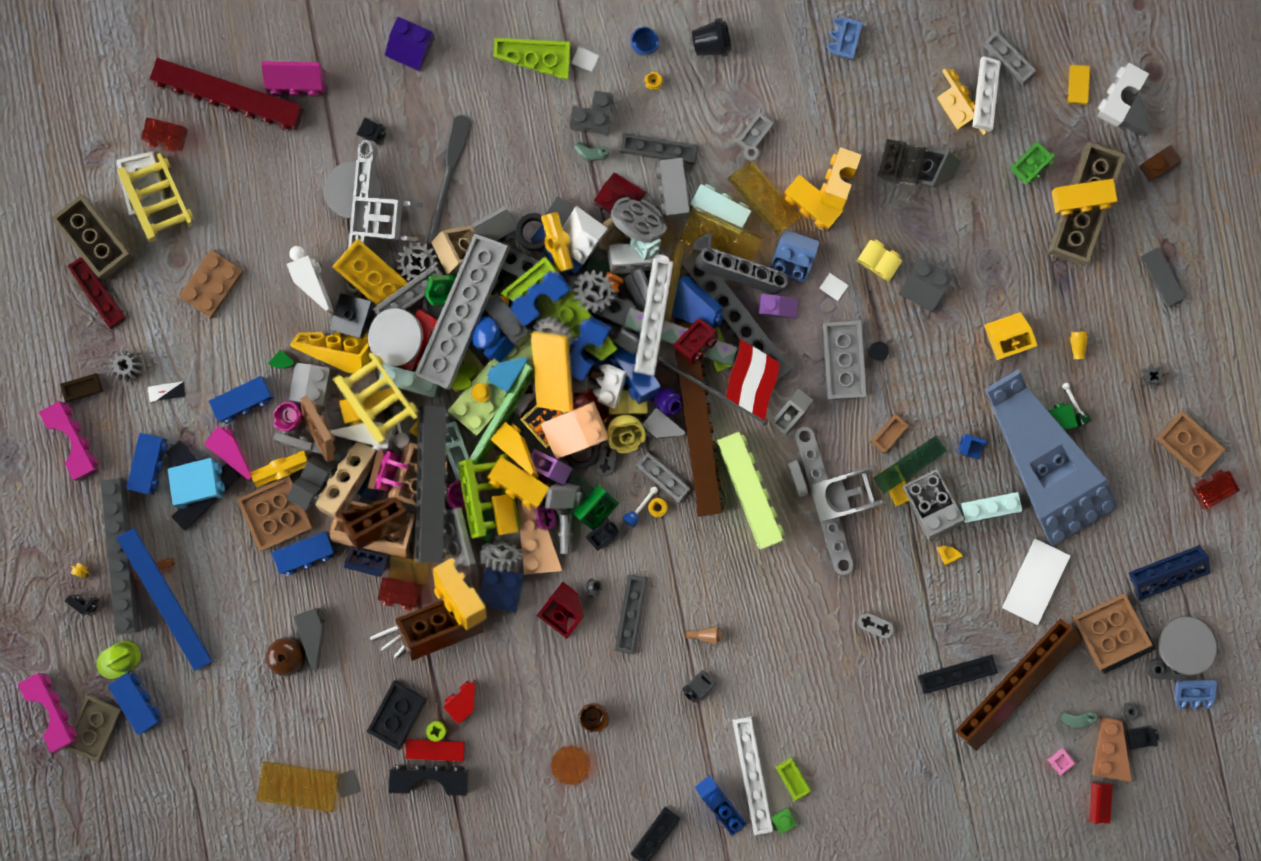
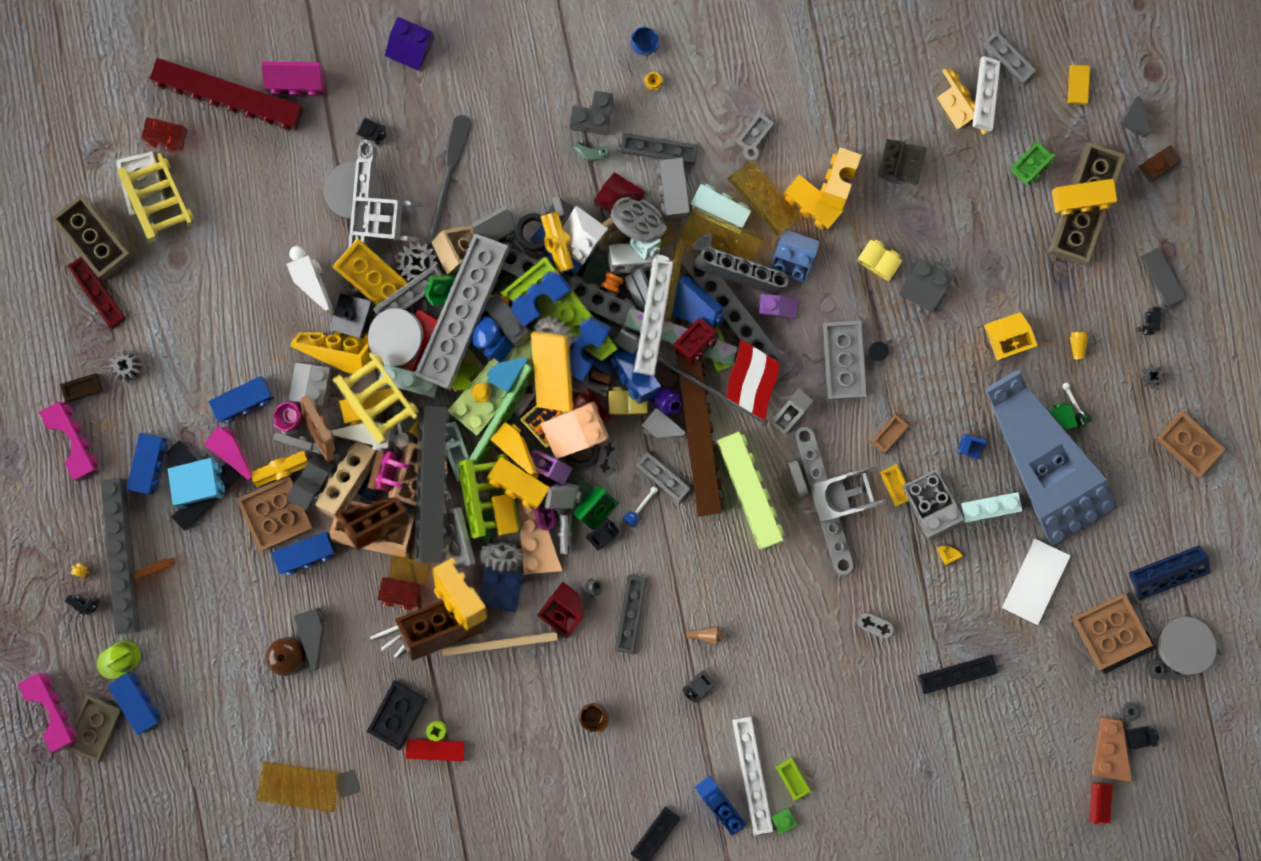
blue tile [116,527,212,671] -> none
sticker [148,382,185,402] -> none
medium nougat plate [179,250,244,319] -> none
green tile [268,350,295,369] -> none
dark blue bracket [344,546,388,577] -> none
black arch [389,764,469,796] -> none
red slope [443,680,476,724] -> none
dark pink hair [446,481,466,511] -> none
lime wing [493,38,570,81] -> none
clear orange tile [551,746,590,785] -> none
white sticker [571,47,599,72] -> none
light grey gear [572,270,615,313] -> none
white plate [593,364,627,409] -> none
light yellow cylinder [607,414,646,453] -> none
yellow plate [648,498,668,517] -> none
black piece [692,18,732,57] -> none
white sticker [819,273,849,301] -> none
medium blue plate [826,17,863,60] -> none
clear green tile [873,436,947,494] -> none
dark grey slope [905,146,961,188] -> none
reddish brown brick [955,618,1082,751] -> none
bright pink tile [1047,748,1076,776] -> none
sand green arm [1059,711,1098,729] -> none
white arch [1097,63,1149,127] -> none
medium blue plate [1174,680,1217,710] -> none
clear red brick [1191,469,1240,509] -> none
none -> tan tile [442,632,558,656]
none -> light grey tile [552,196,565,219]
none -> black bracket [1137,307,1161,335]

